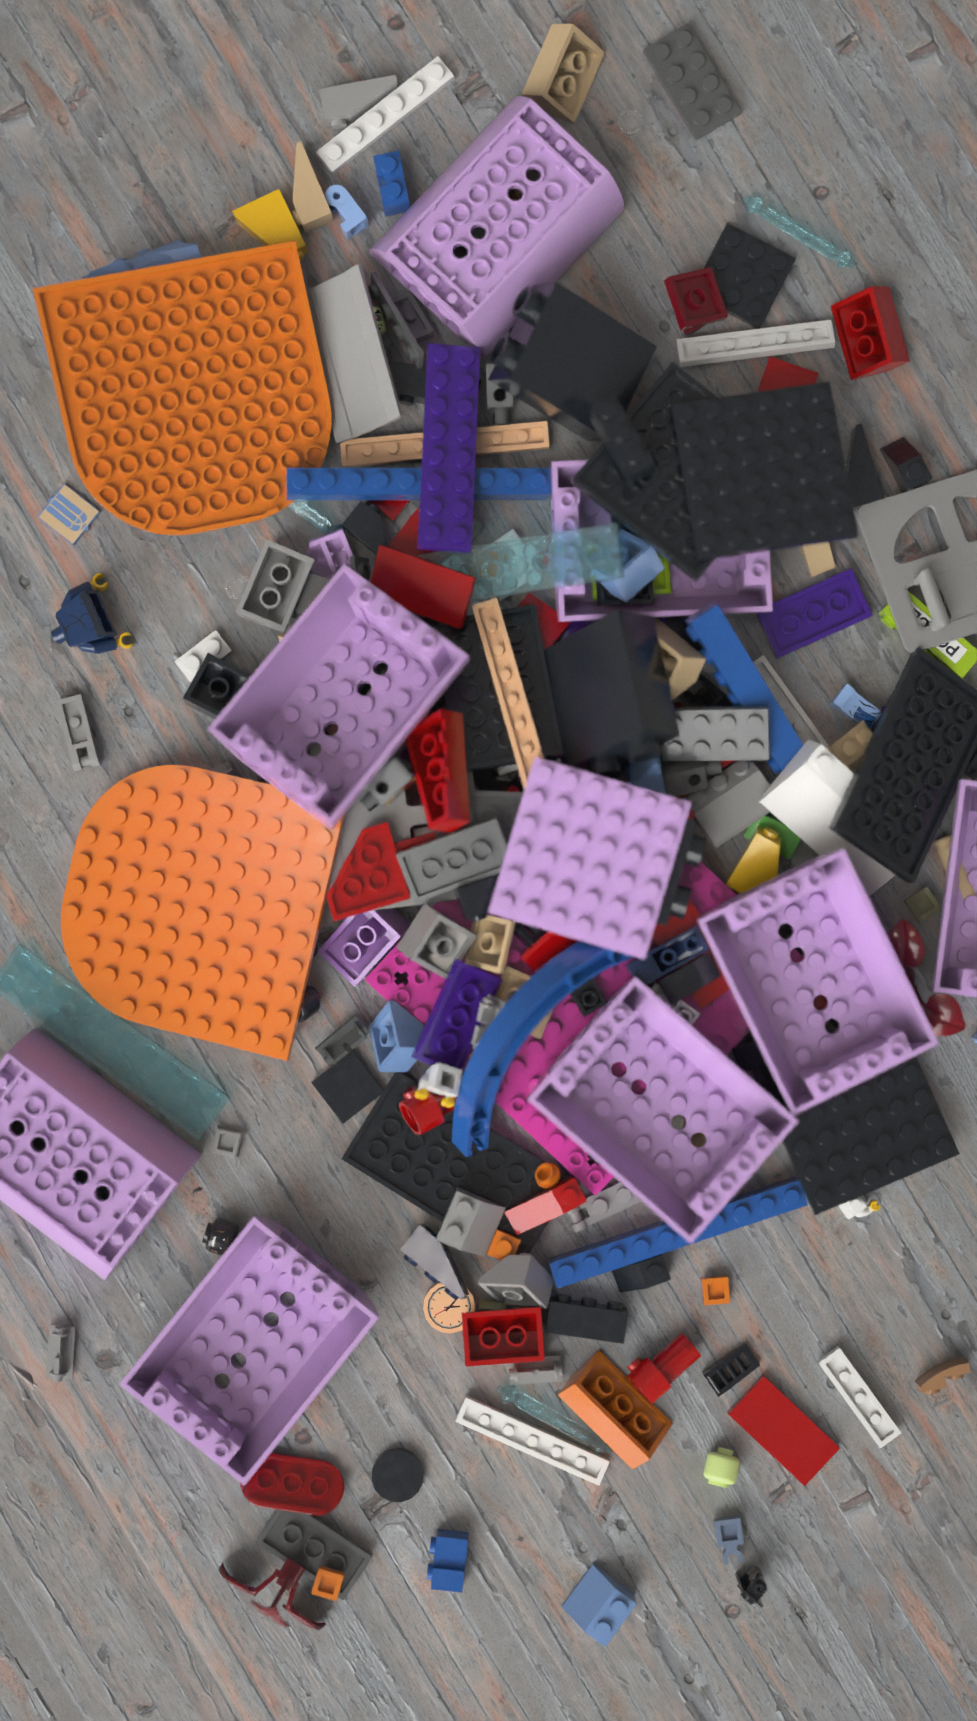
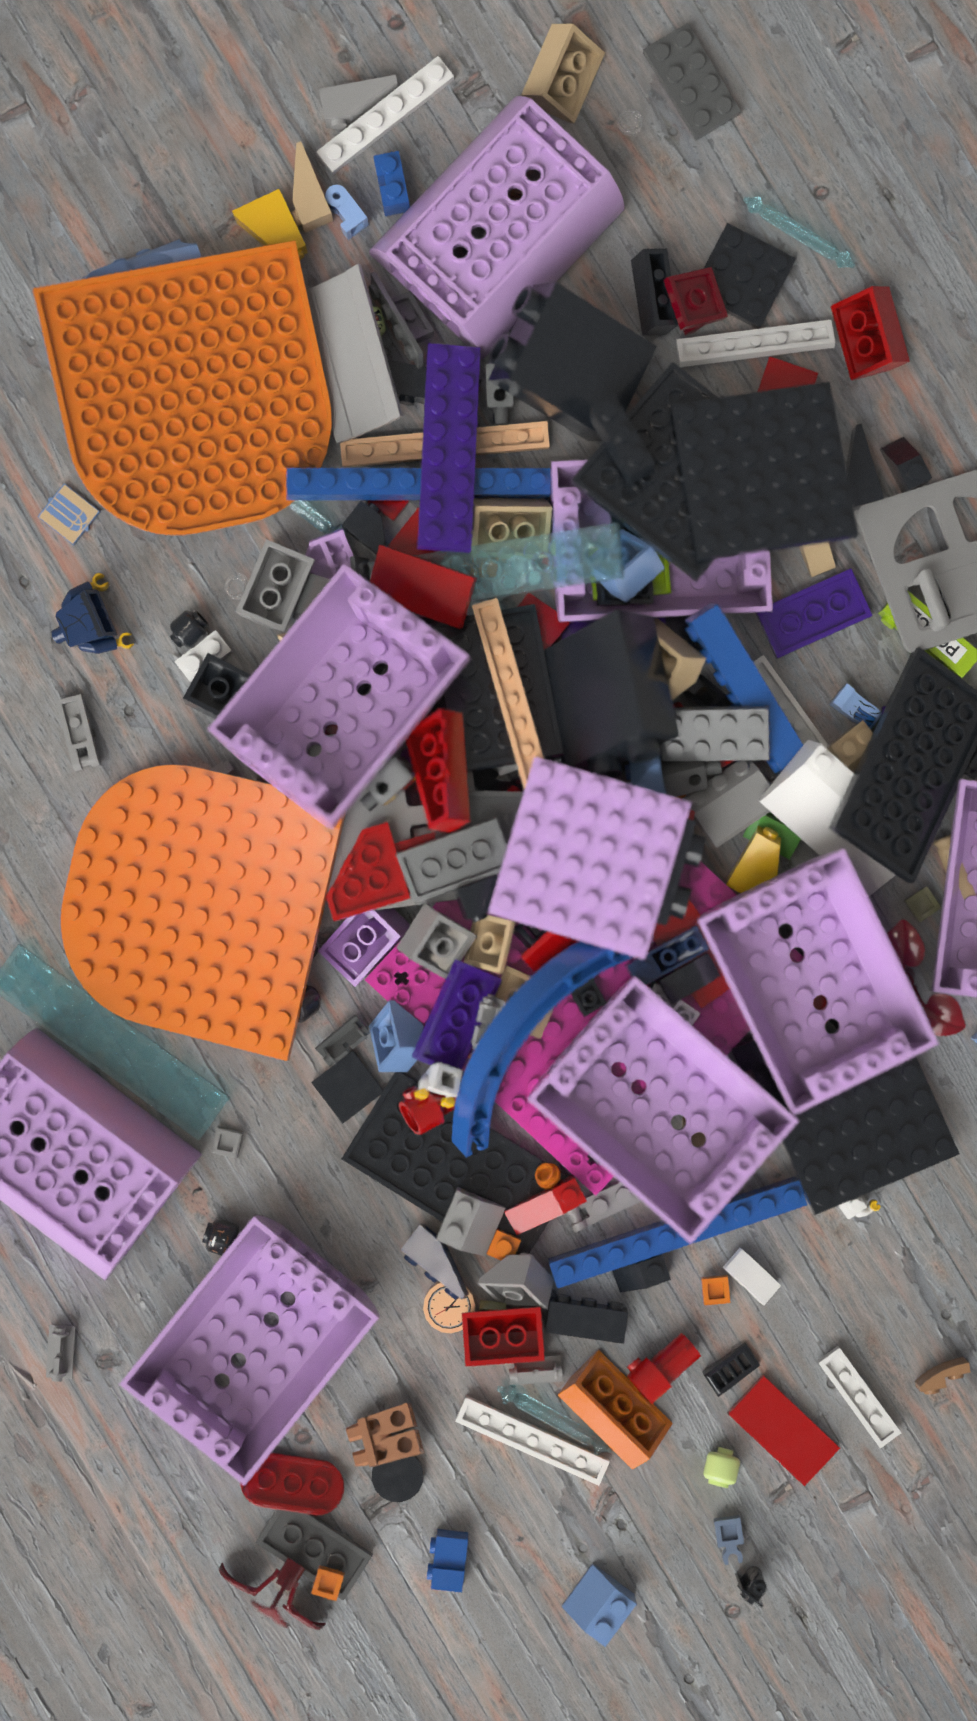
none -> black head [170,610,209,649]
none -> nougat hips [346,1403,425,1467]
none -> tan slope [470,498,552,558]
none -> black brick [631,248,678,336]
none -> white slope [723,1248,781,1305]

